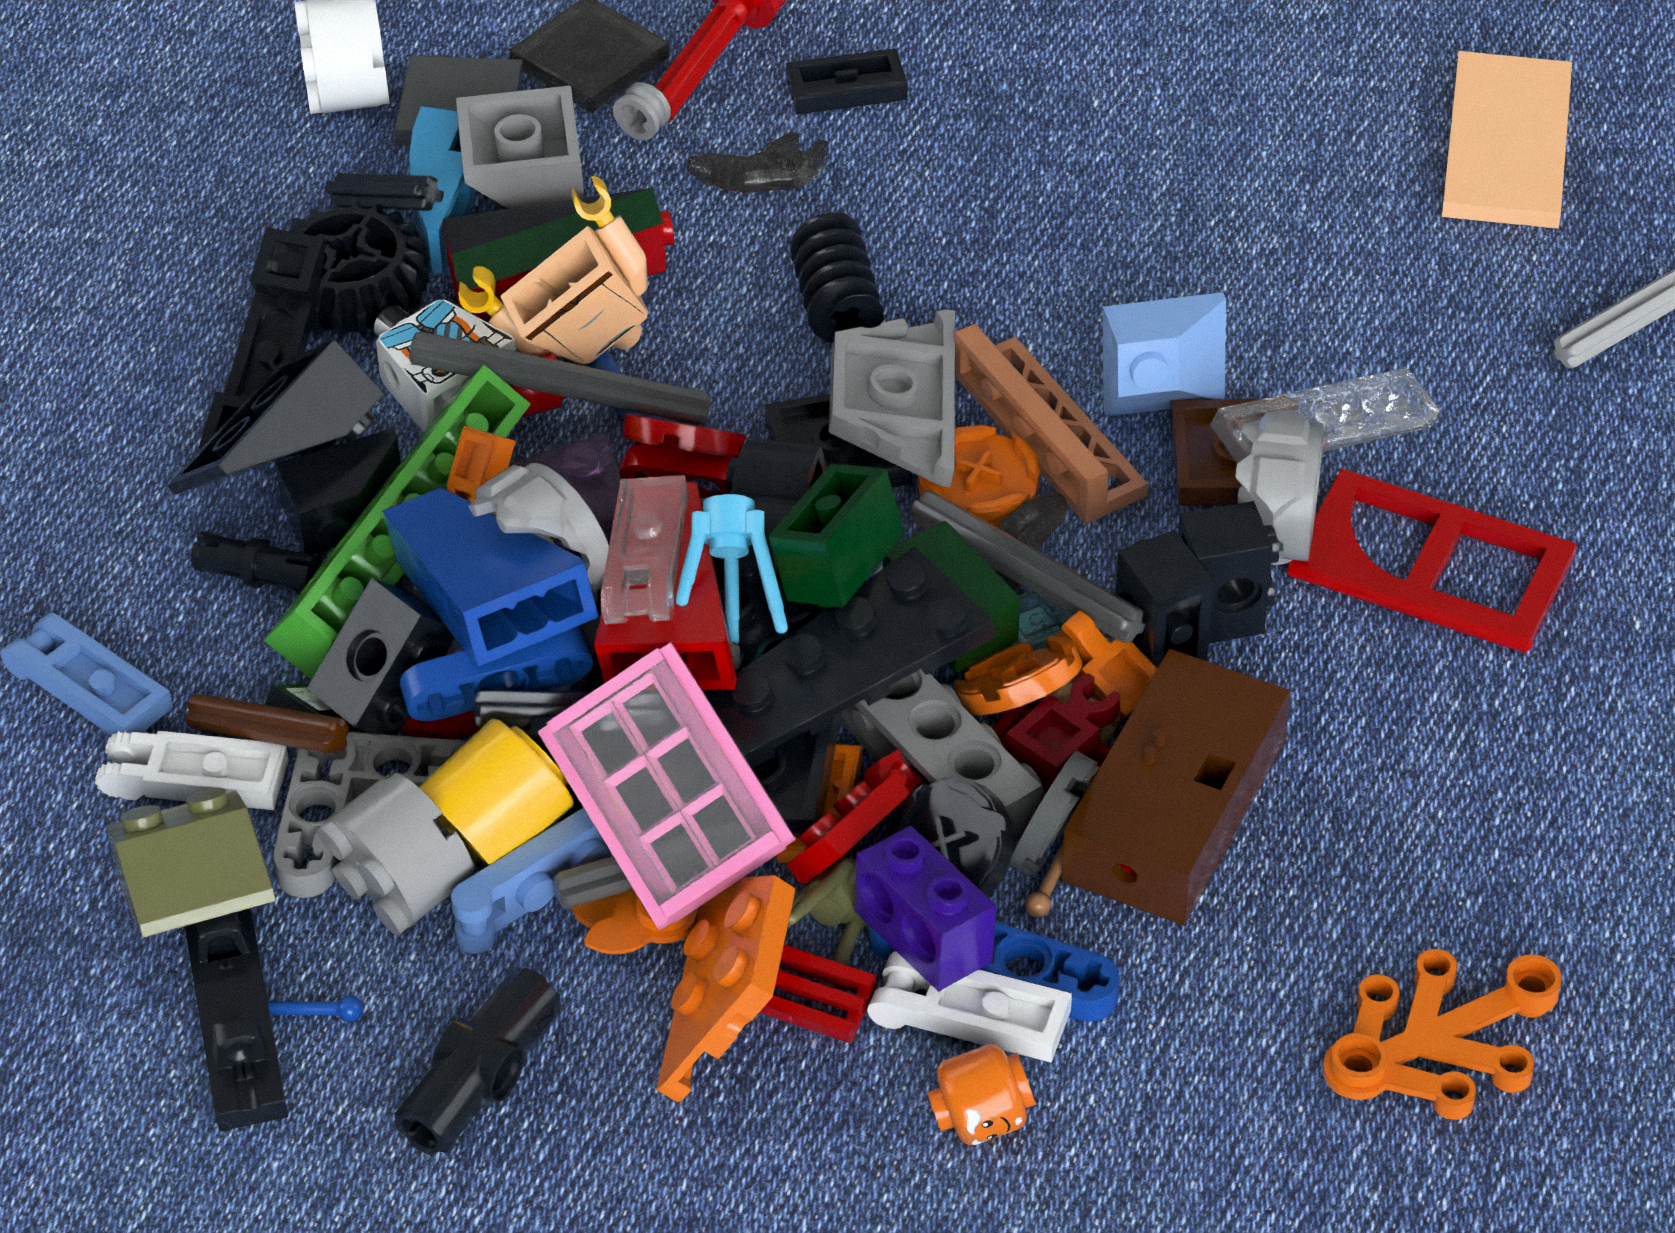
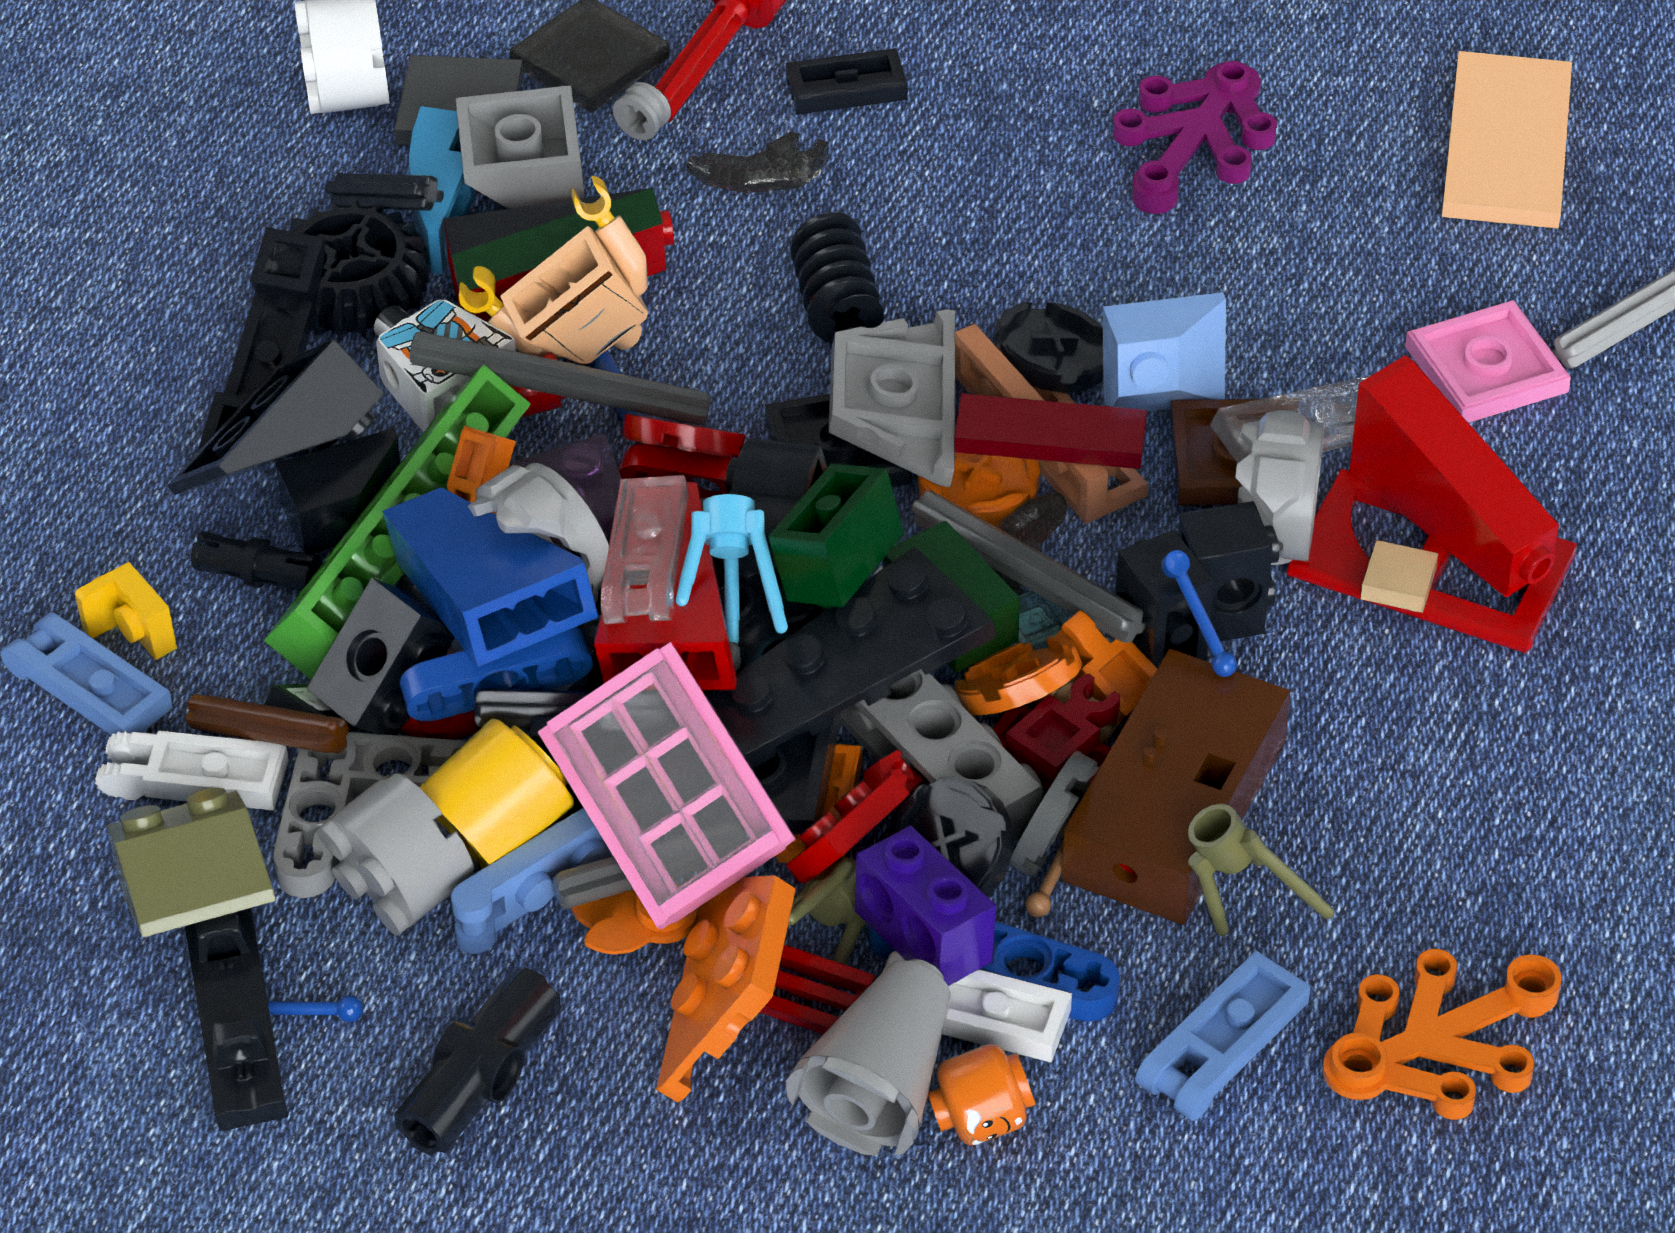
none -> yellow bracket [75,562,177,660]
none -> light grey cone [786,959,951,1156]
none -> dark red tile [954,393,1147,469]
none -> black tile [992,302,1103,393]
none -> magenta plant [1113,61,1277,214]
none -> medium blue plate [1135,950,1311,1121]
none -> blue hinge [1161,550,1237,677]
none -> olive plant [1188,804,1334,936]
none -> red slope [1349,355,1559,598]
none -> tan tile [1361,540,1438,613]
none -> bright pink tile [1405,300,1571,423]

